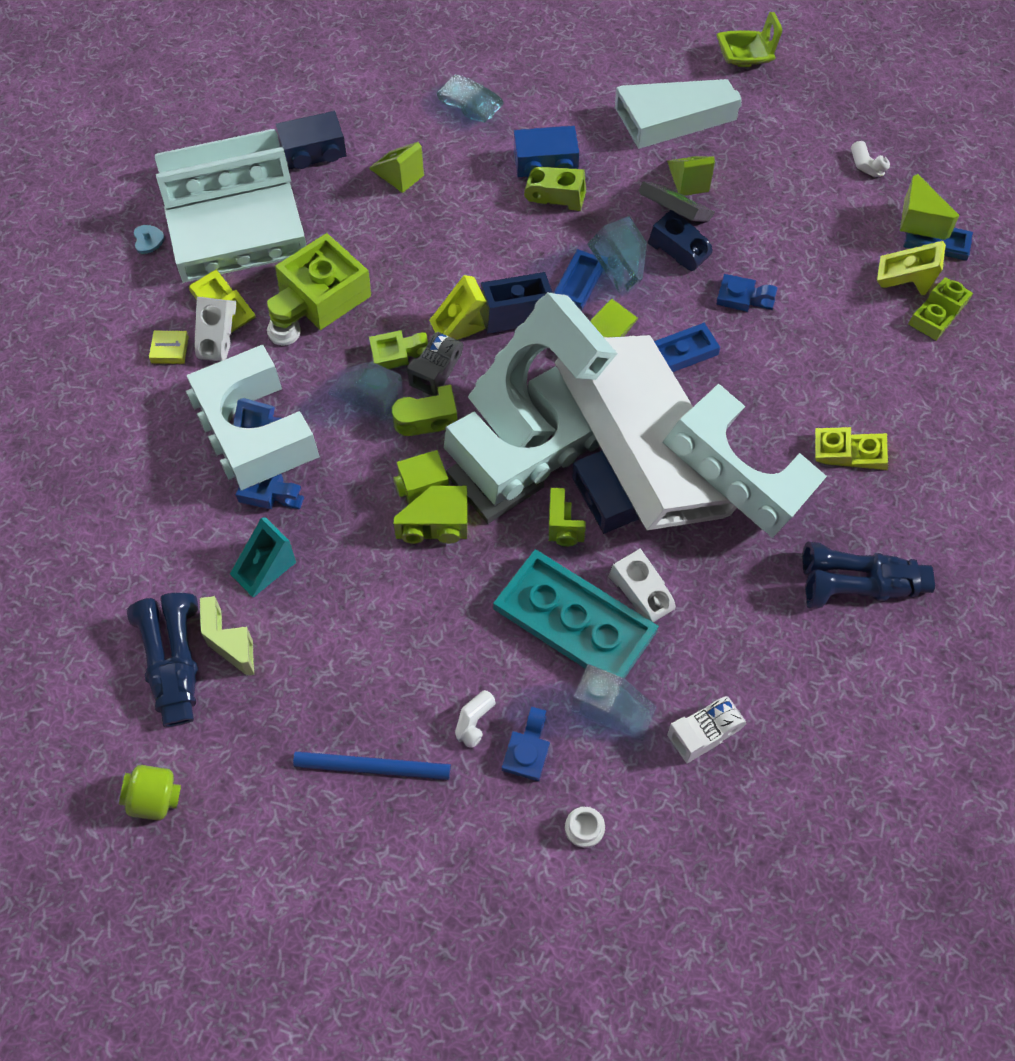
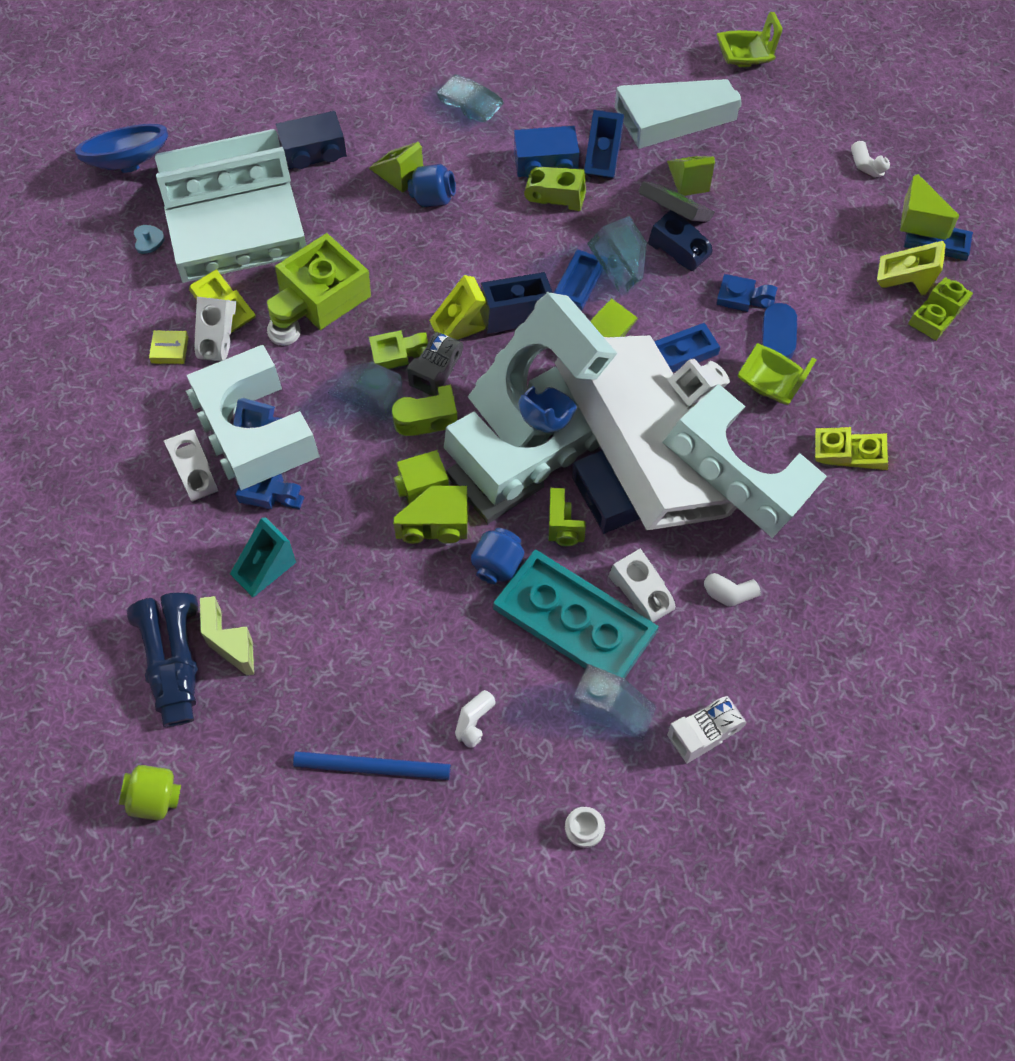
blue plate [502,707,550,781] -> none
dark blue piece [802,541,935,609] -> none
none -> blue dish [75,124,168,173]
none -> white leg [164,429,218,502]
none -> blue head [408,164,456,207]
none -> blue head [471,528,524,585]
none -> blue hair [518,386,577,433]
none -> blue slope [584,110,624,178]
none -> white leg [668,359,730,407]
none -> white arm [704,573,760,607]
none -> lime piece [737,343,817,405]
none -> blue tile [762,303,797,359]

